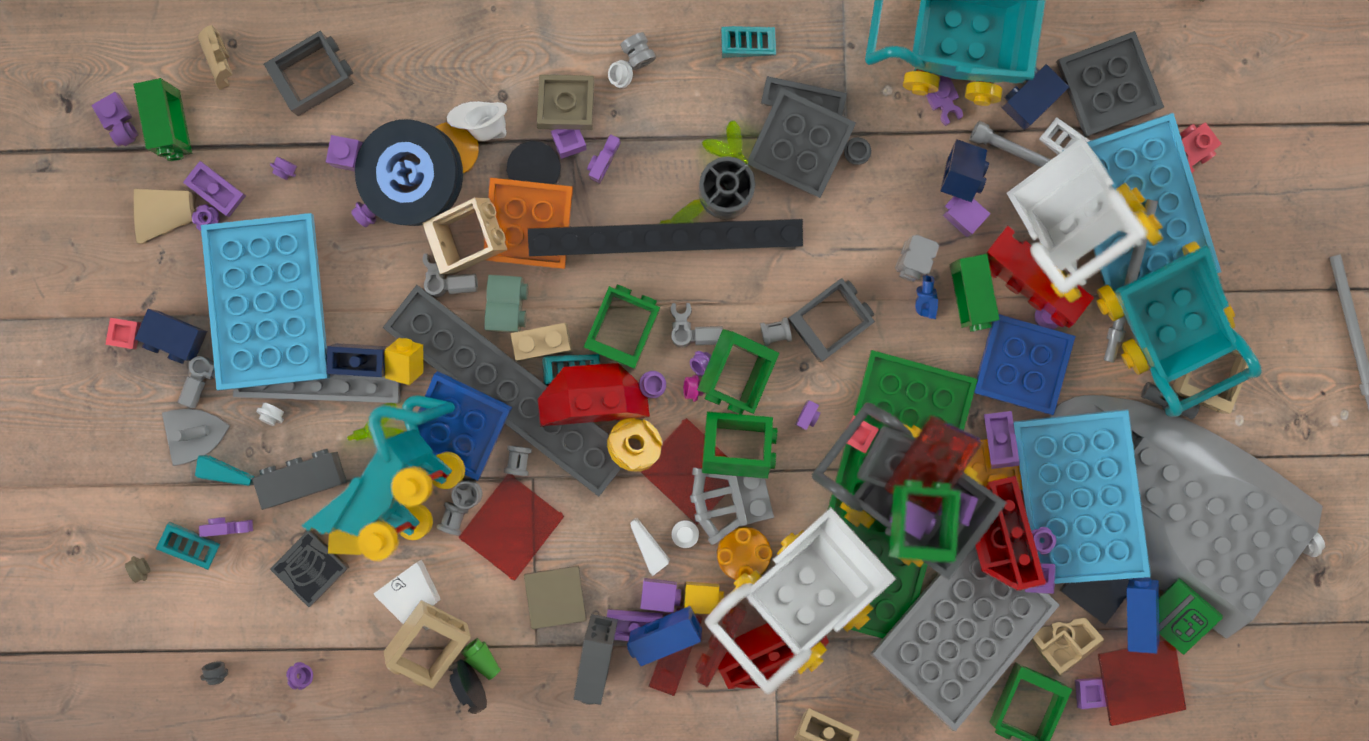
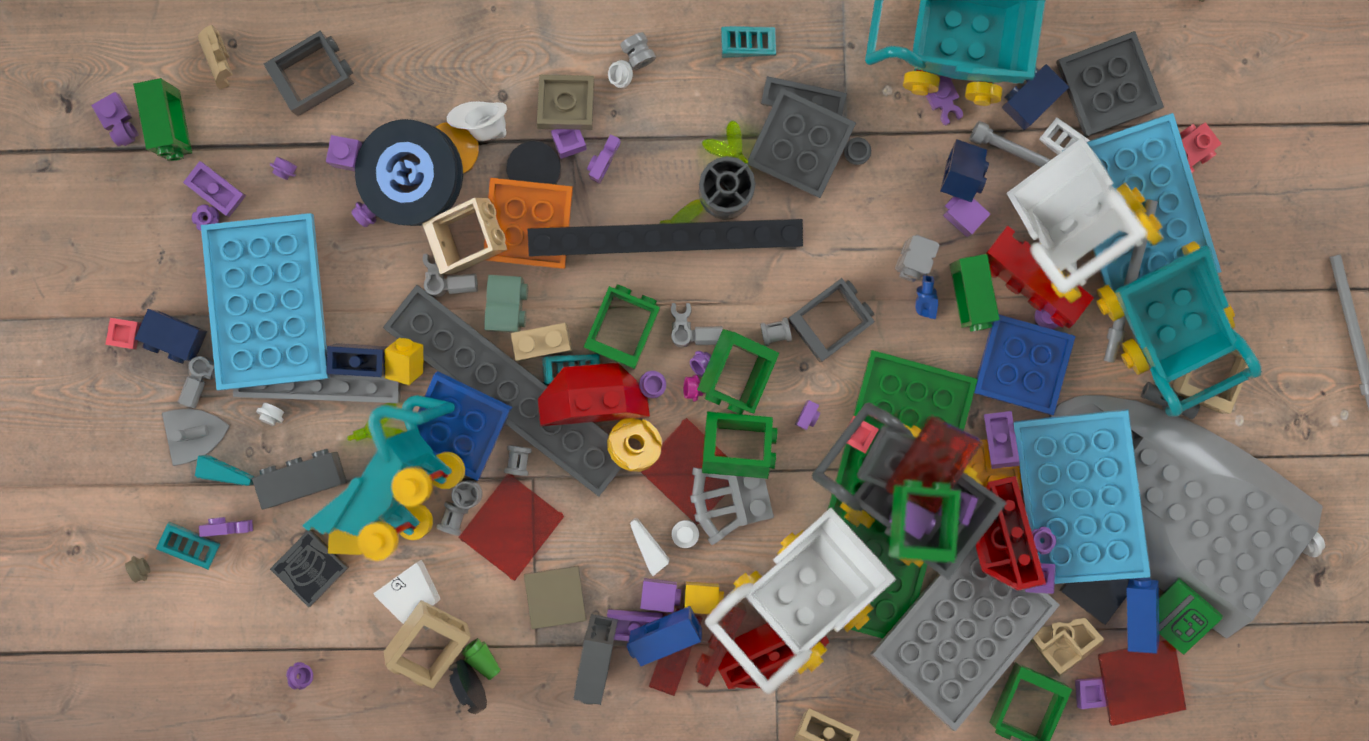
tan slope [134,189,196,244] -> none
dark grey plate [200,661,228,685] -> none
light orange dish [717,527,772,580] -> none

